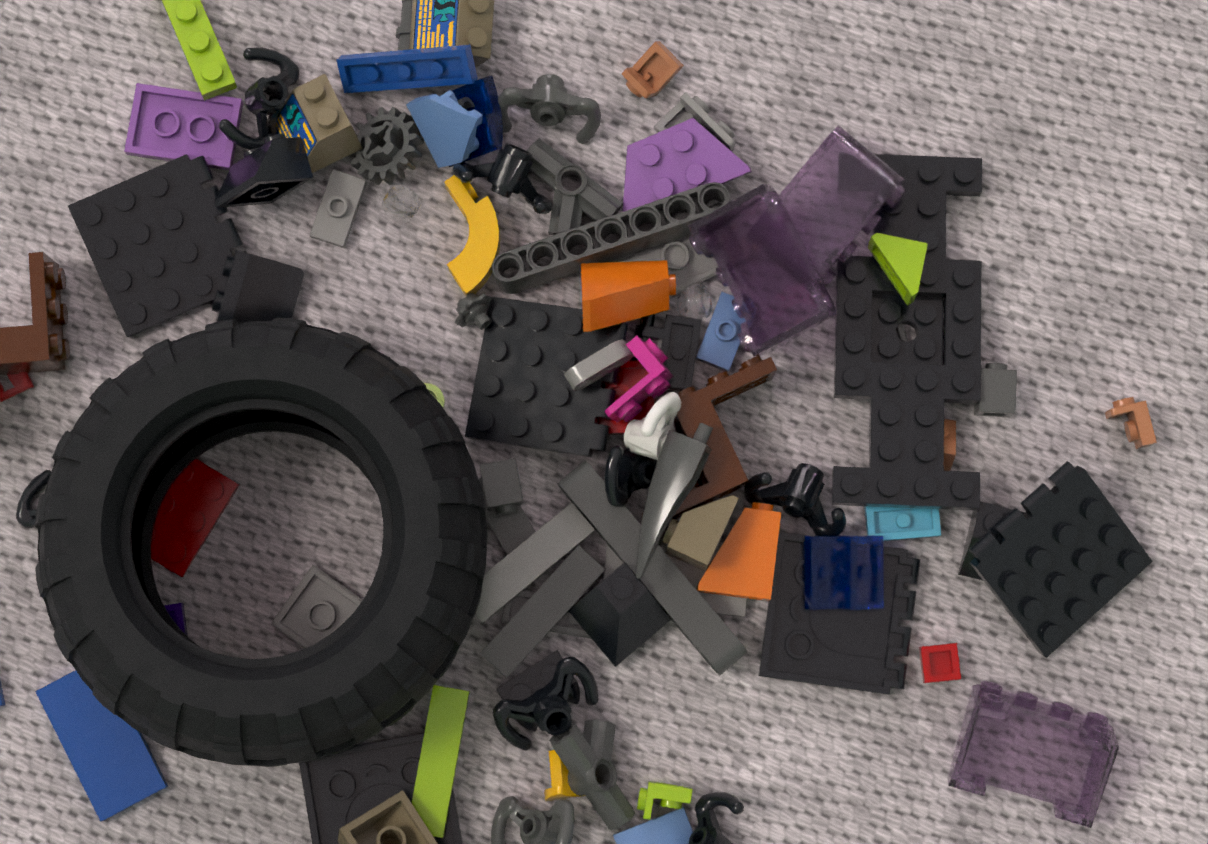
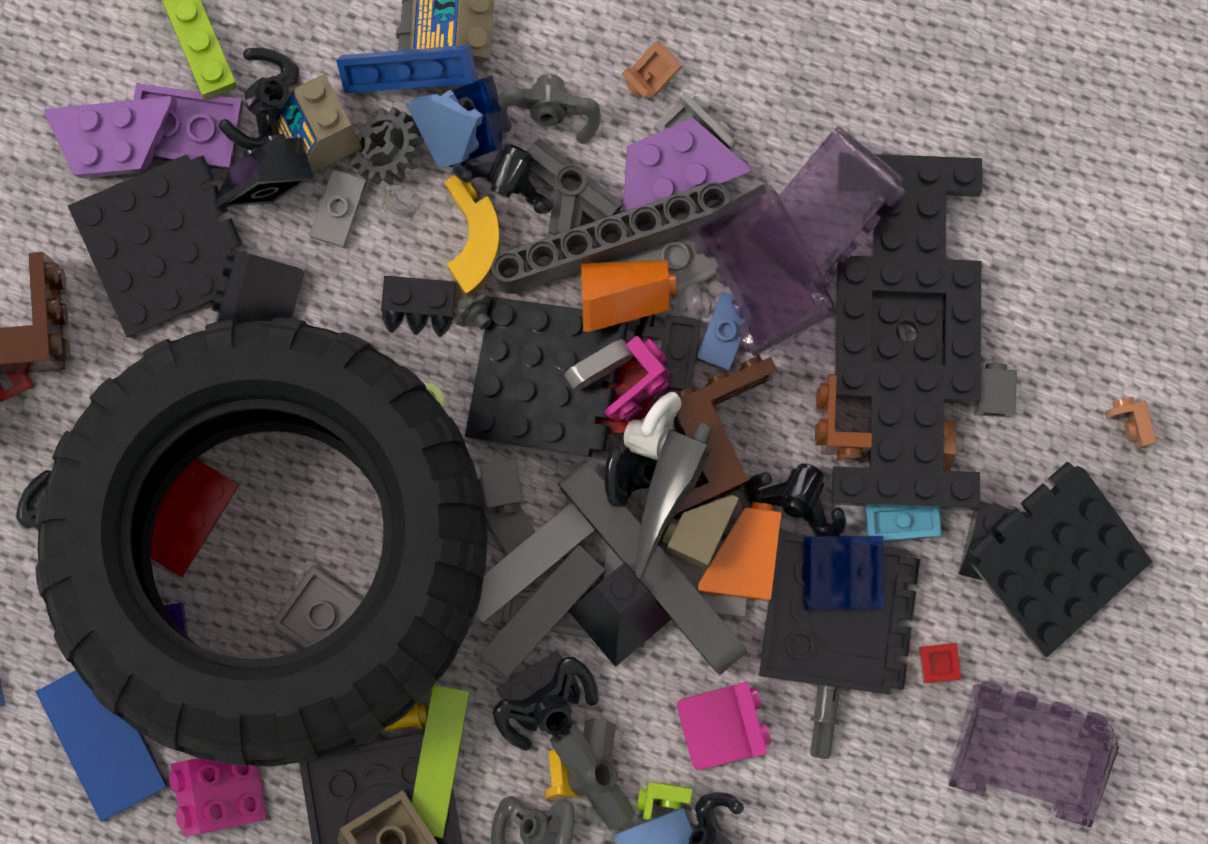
lime slope [867,233,928,305] -> none
none -> medium lavender wing [45,96,177,178]
none -> dark pink bracket [169,758,266,836]
none -> black plate [381,275,456,337]
none -> yellow pin [385,701,429,731]
none -> dark pink bracket [677,681,771,770]
none -> dark grey axle [810,685,841,759]
none -> dark orange bracket [815,374,872,462]

